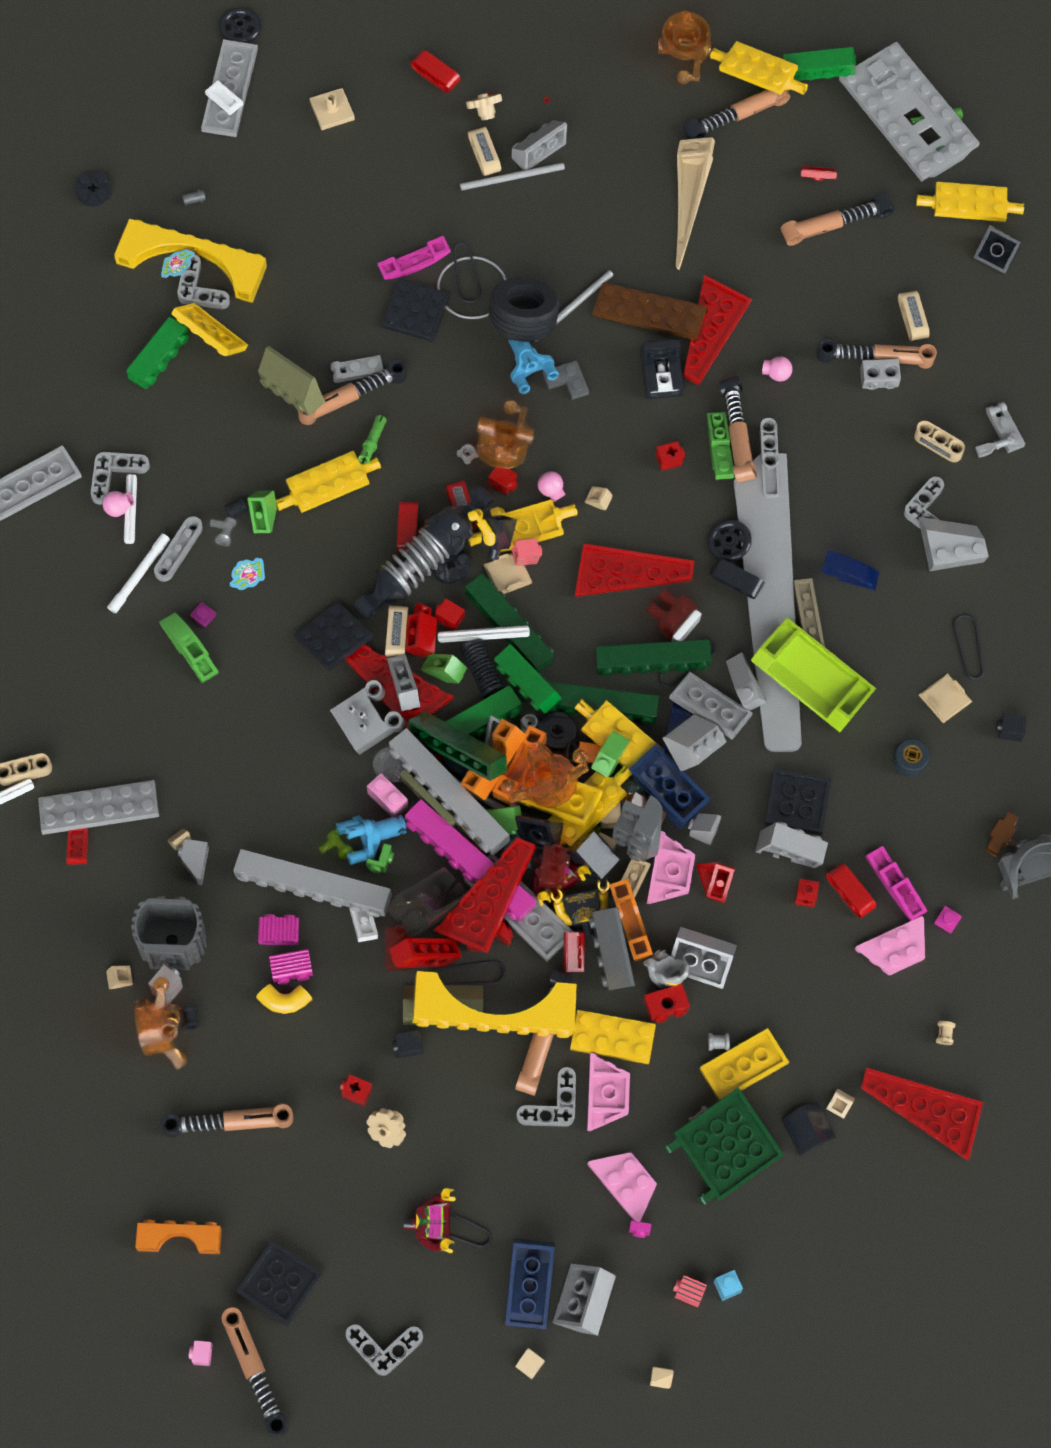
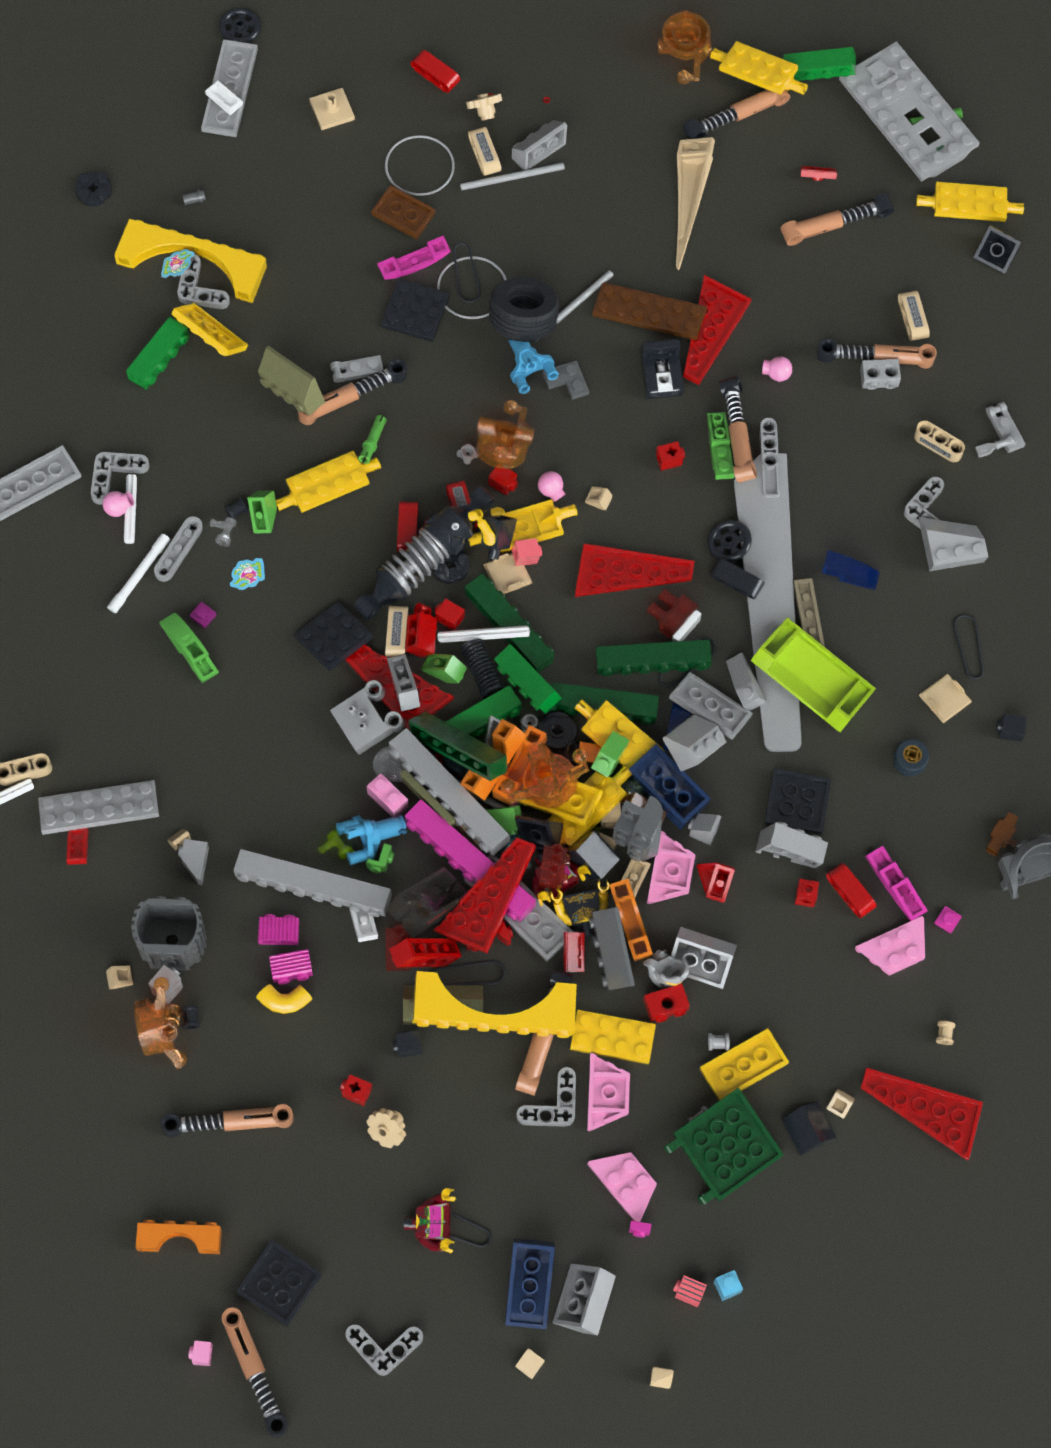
none -> reddish brown plate [371,185,436,239]
none -> light grey piece [385,135,455,196]

